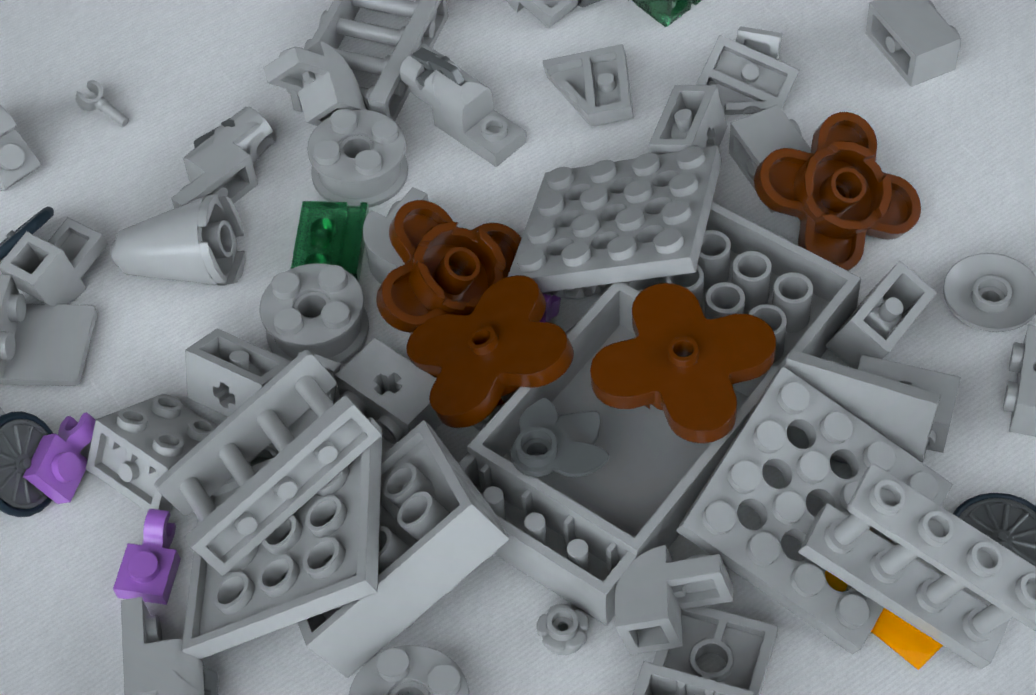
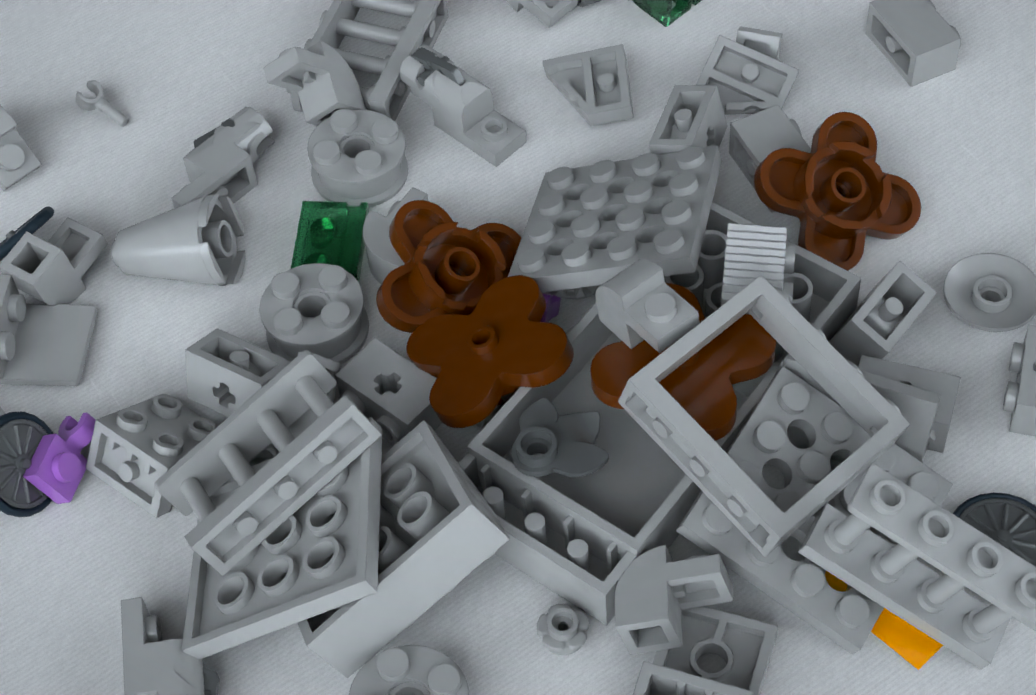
medium lavender plate [113,509,181,605] -> none
none -> light grey brick [595,259,700,353]
none -> light grey window [618,275,910,557]
none -> light grey brick [721,223,796,315]

